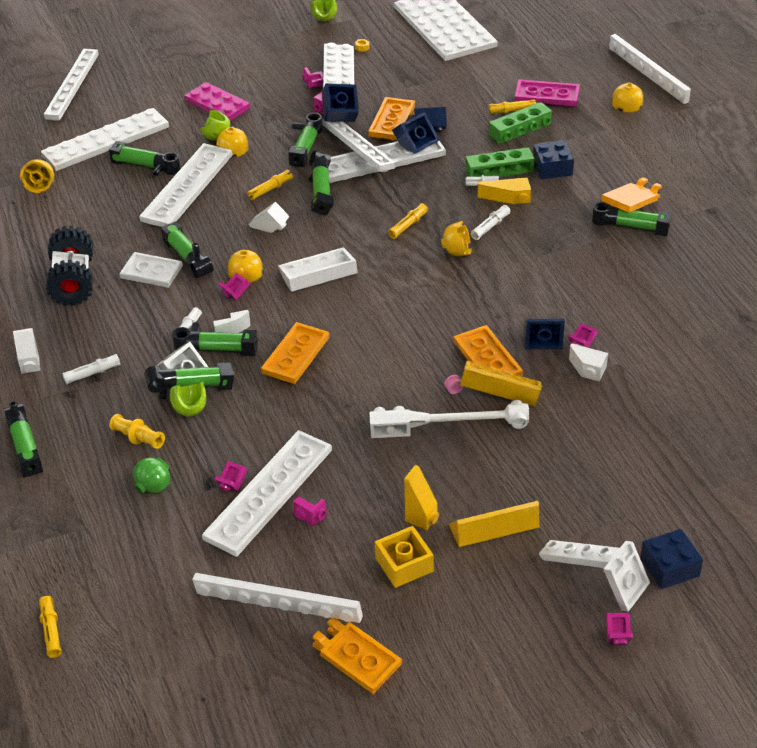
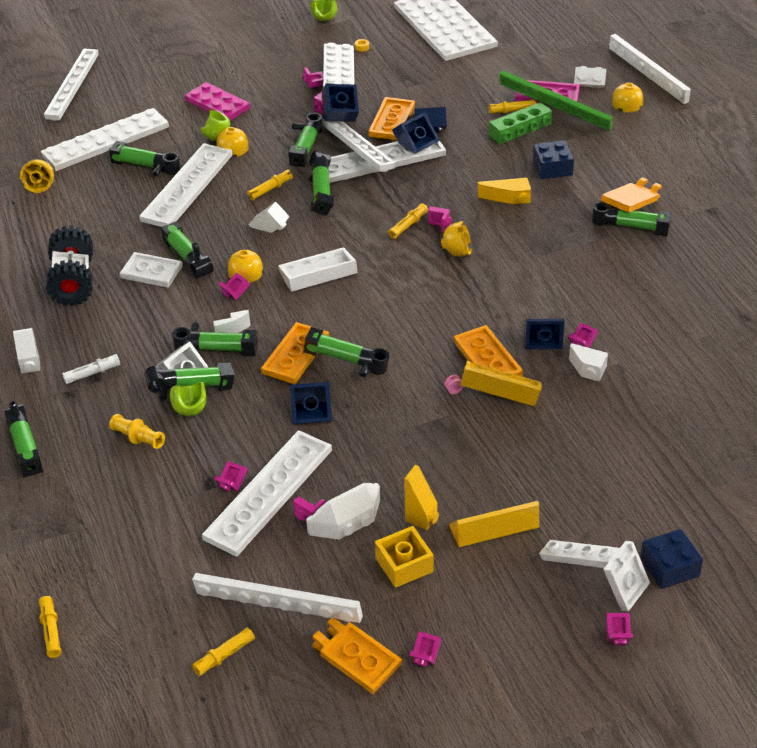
bright green plant [133,457,170,494] -> none
white axle [179,307,202,330] -> none
white bar [370,400,529,438] -> none
bright green brick [465,147,535,177] -> none
white axle [466,175,499,186] -> none
white pin [470,205,510,240] -> none
none -> yellow pin [192,627,255,677]
none -> dark blue slope [290,382,332,424]
none -> piece [303,327,389,377]
none -> white wedge [306,483,380,540]
none -> dark pink bracket [409,631,442,667]
none -> dark pink bracket [428,206,452,233]
none -> bright green tile [499,70,613,131]
none -> white bracket [574,66,606,88]

